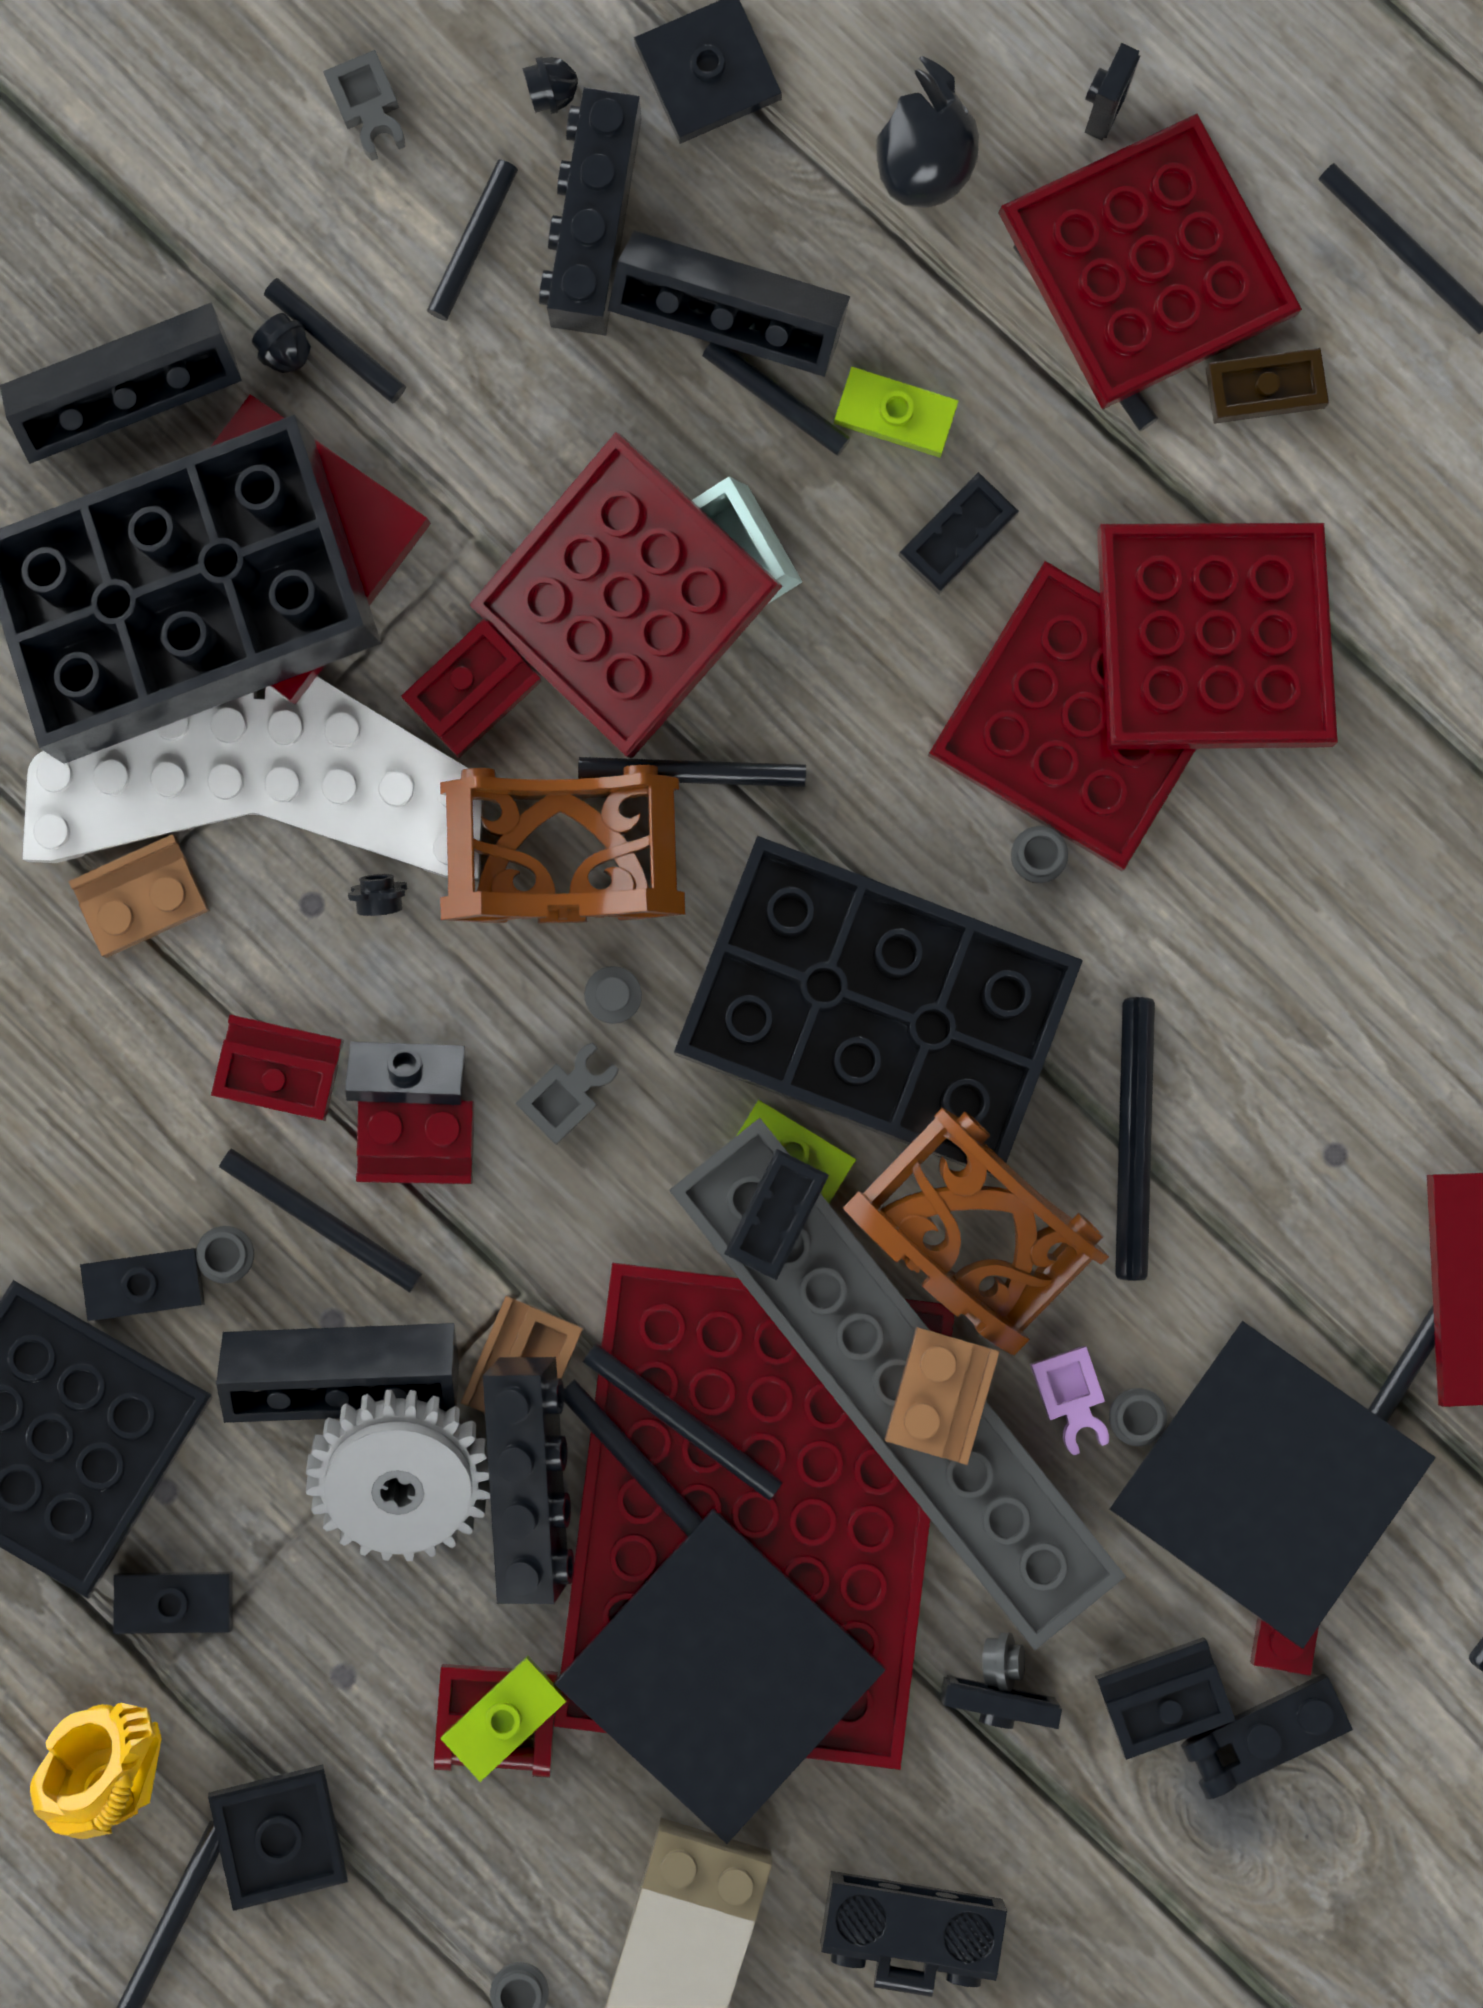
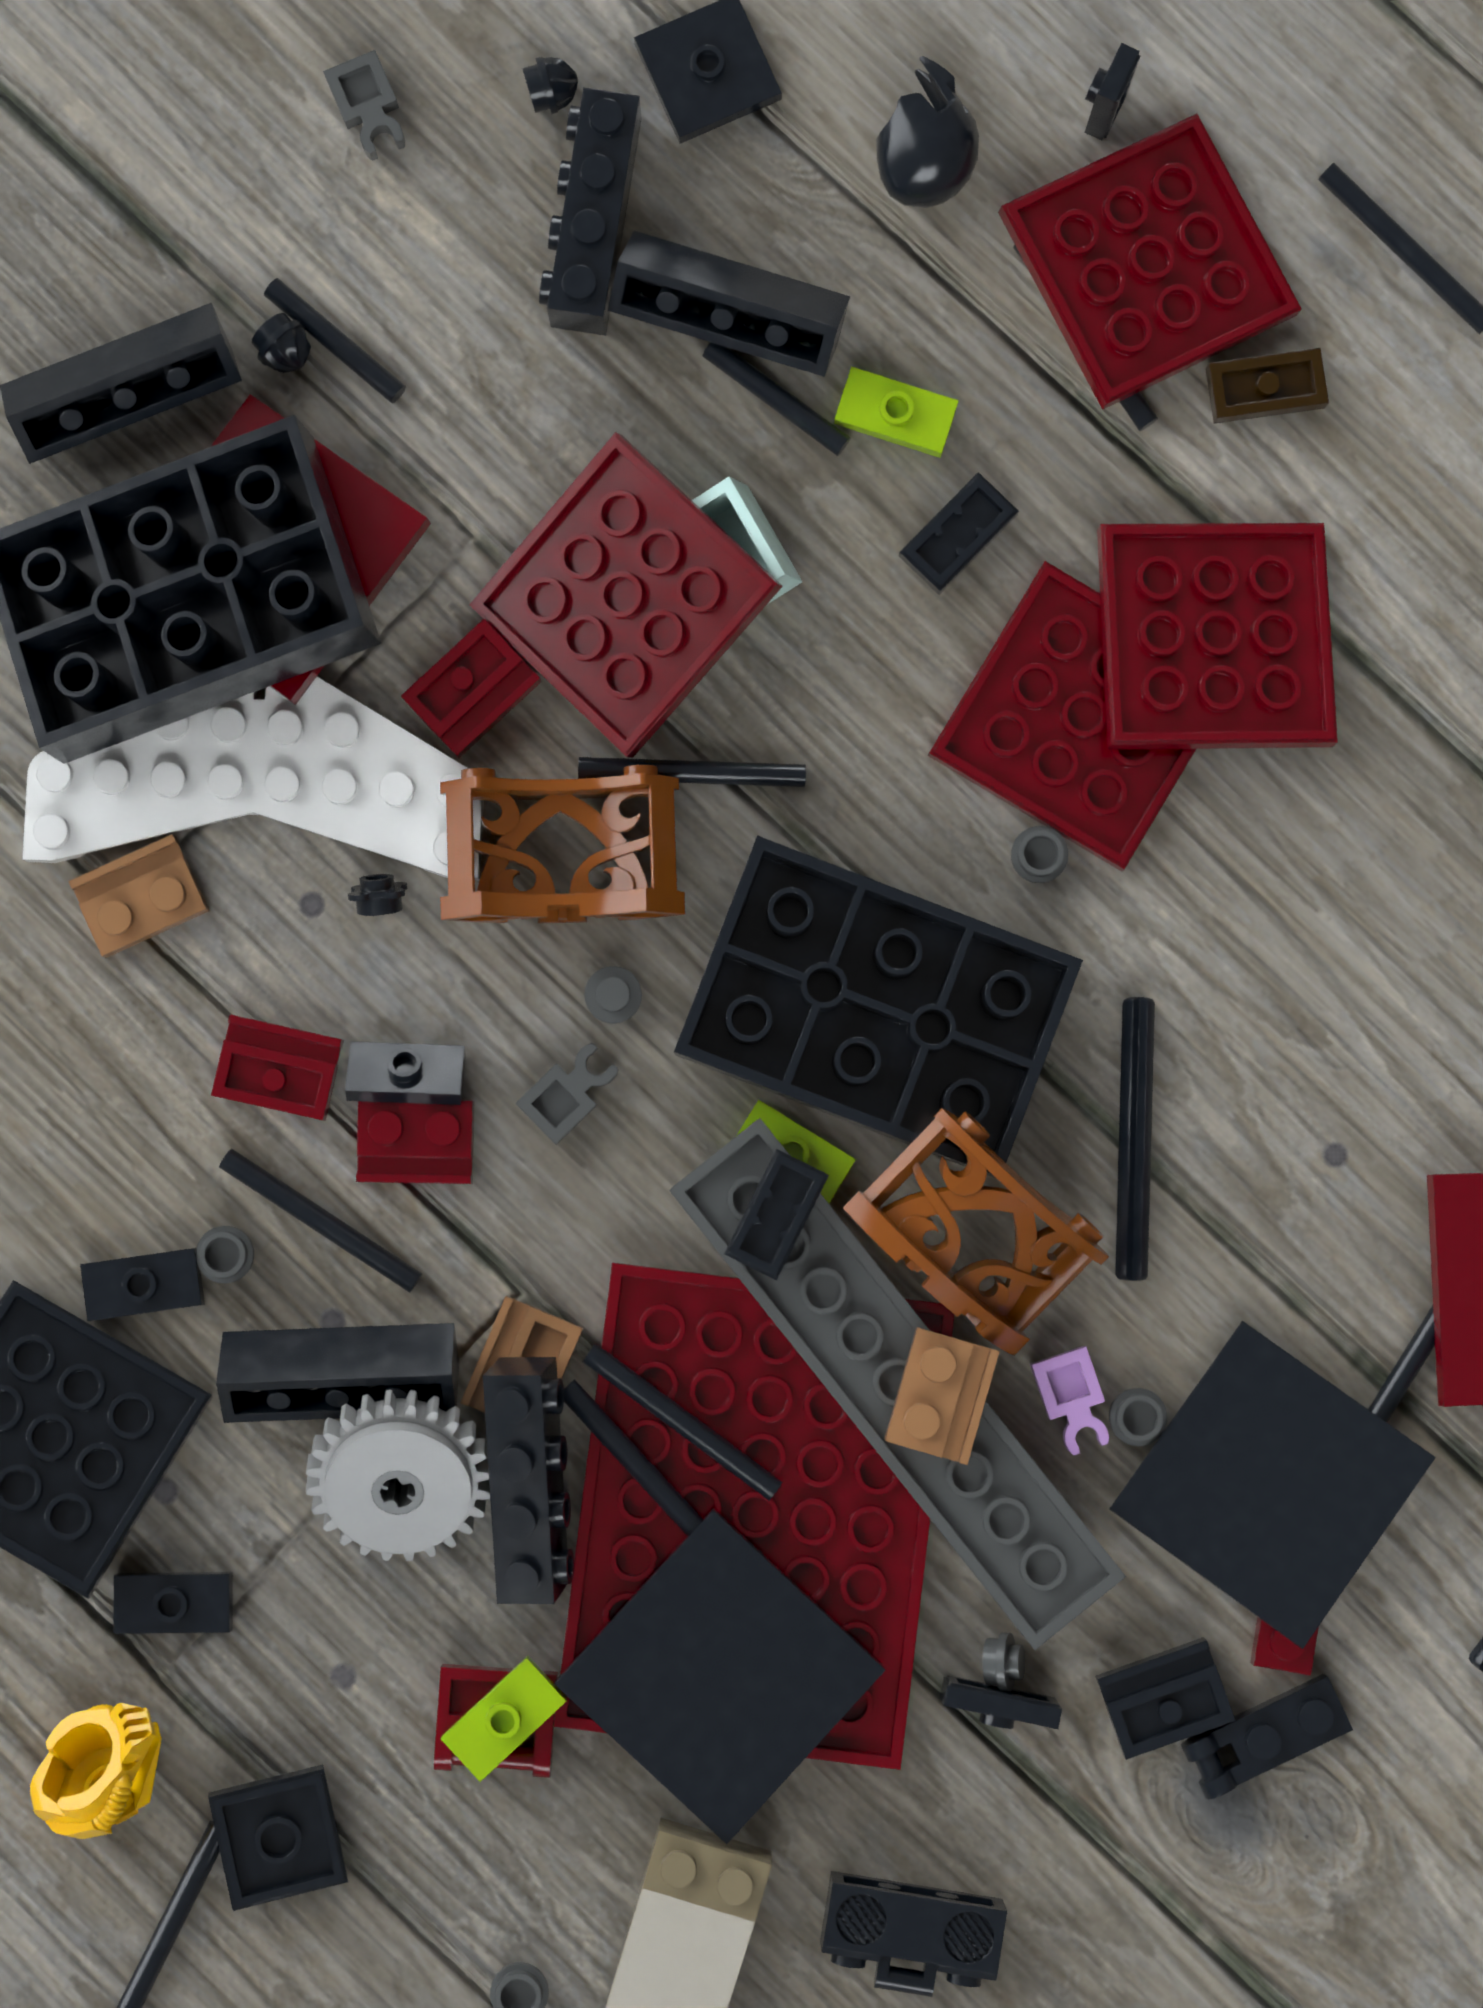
black bar [427,159,518,321] -> none

